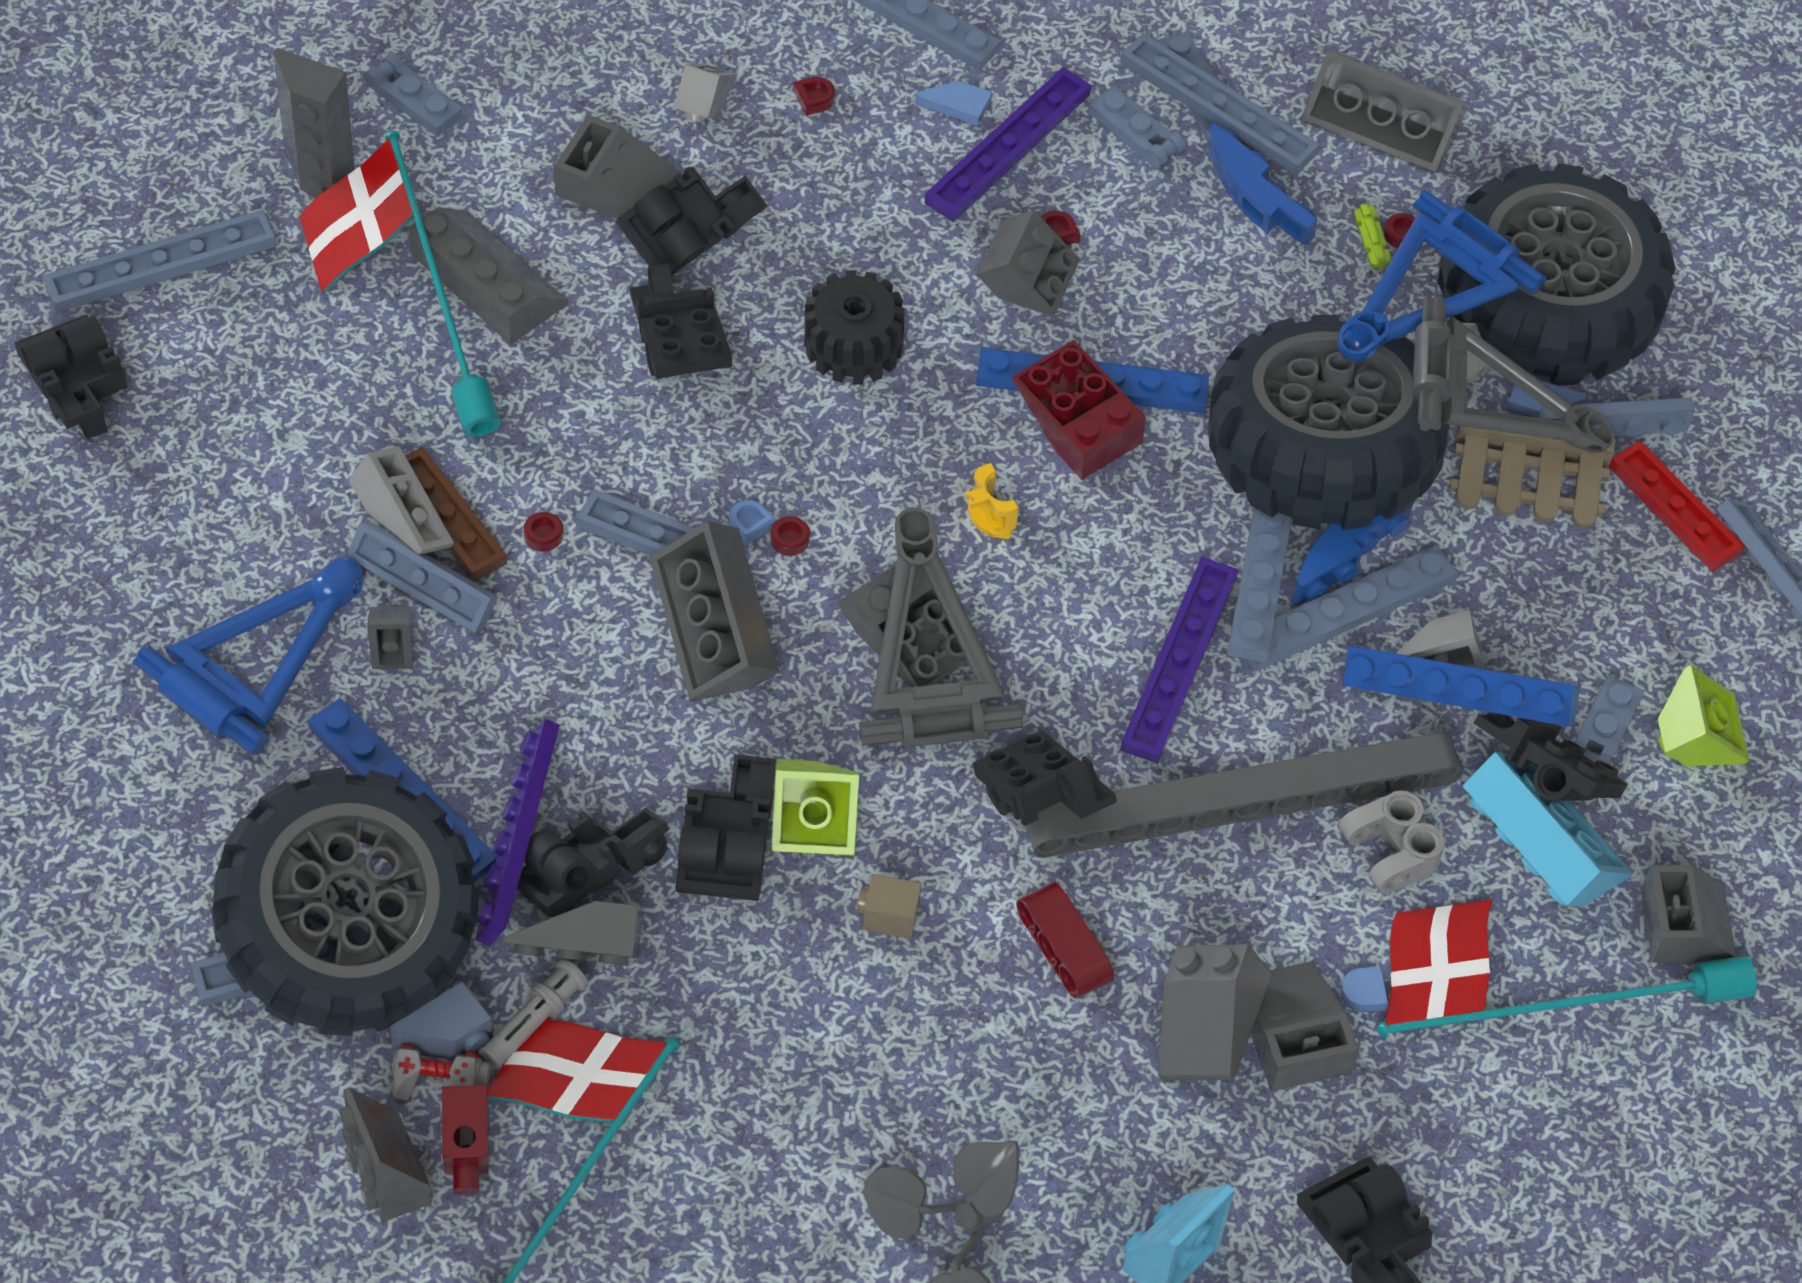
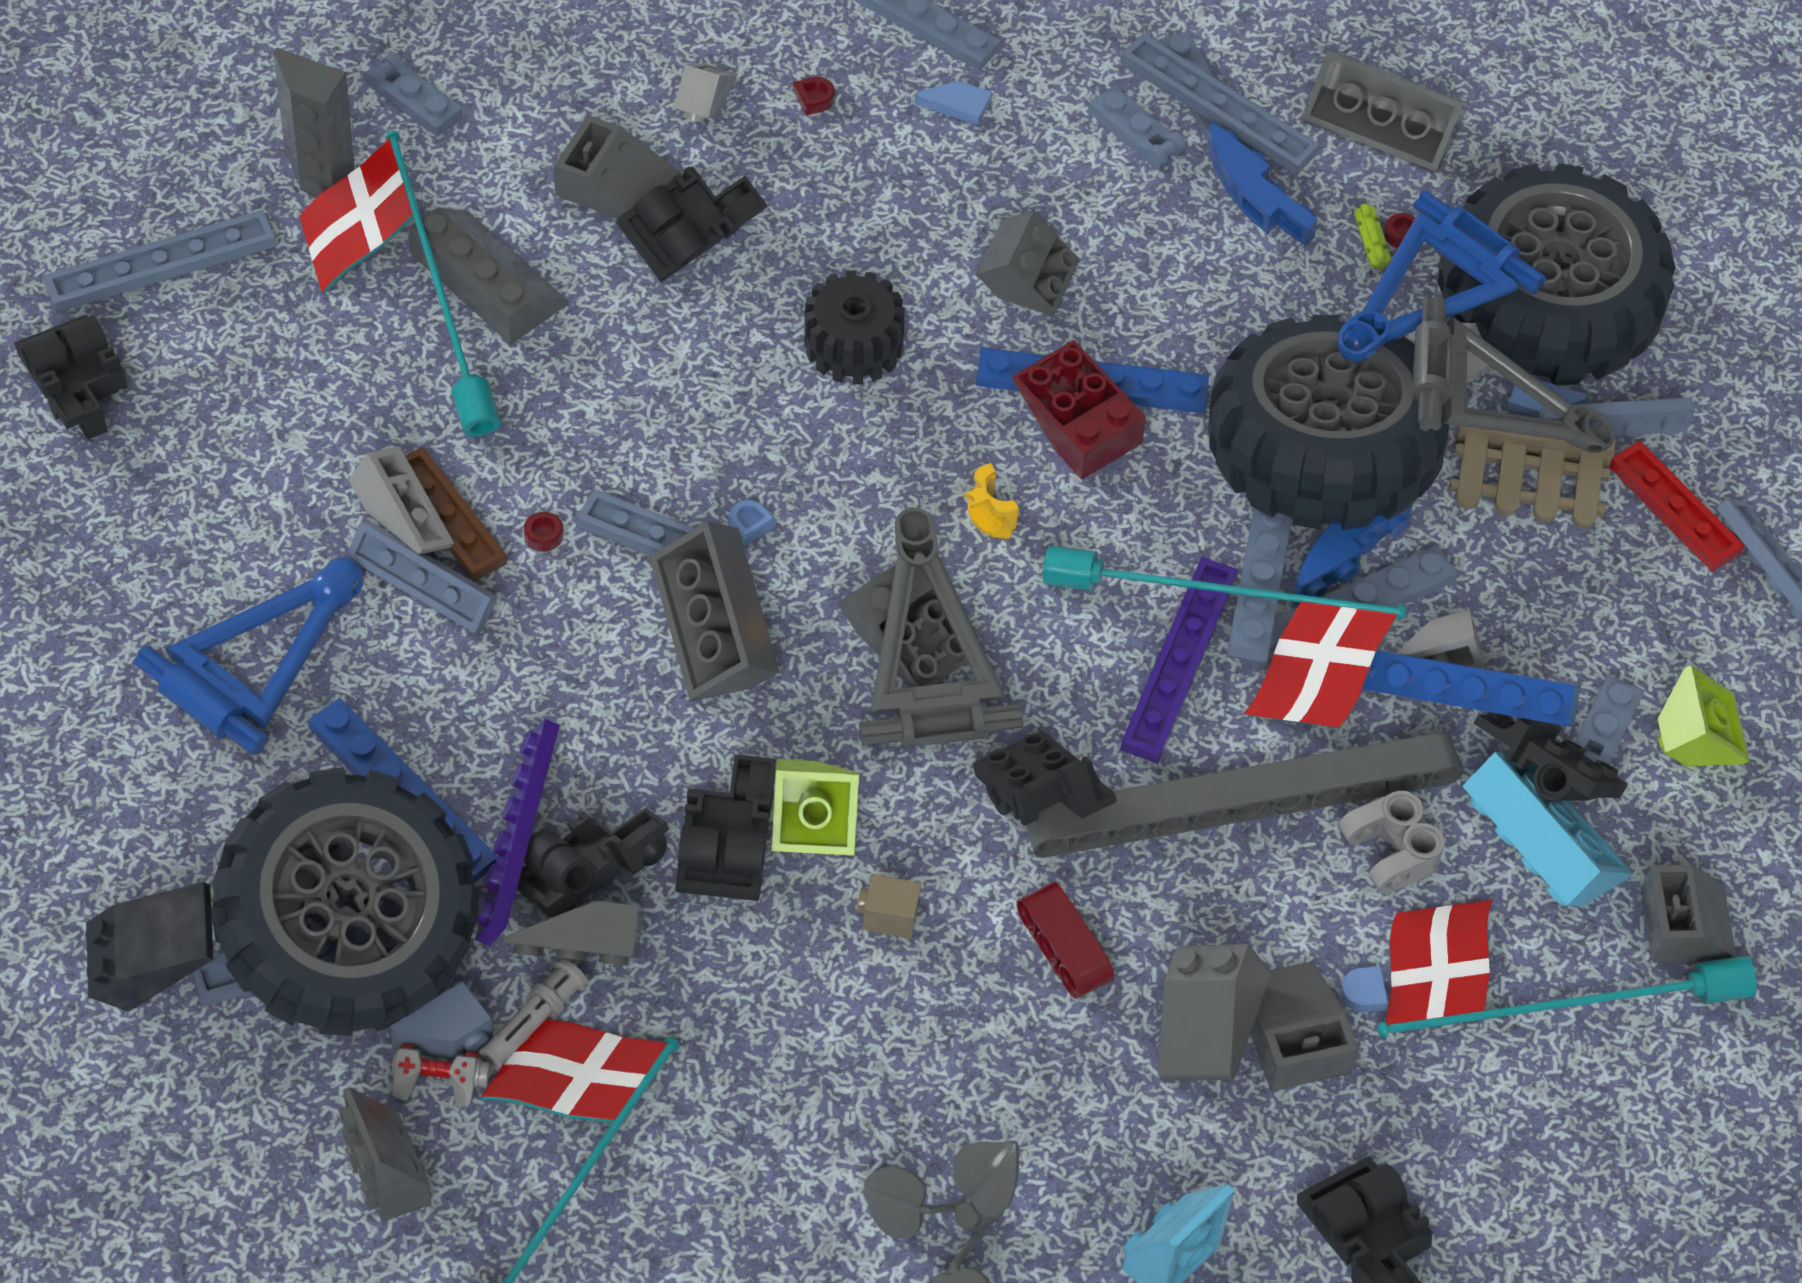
dark grey slope [367,604,413,669] -> none
dark red torso [442,1085,489,1195] -> none
black plate [630,263,732,379] -> none
dark red tile [770,516,810,556] -> none
dark purple plate [924,67,1092,222] -> none
dark red tile [1041,211,1081,245] -> none
none -> black slope [85,882,214,1011]
none -> flag [1043,545,1407,729]

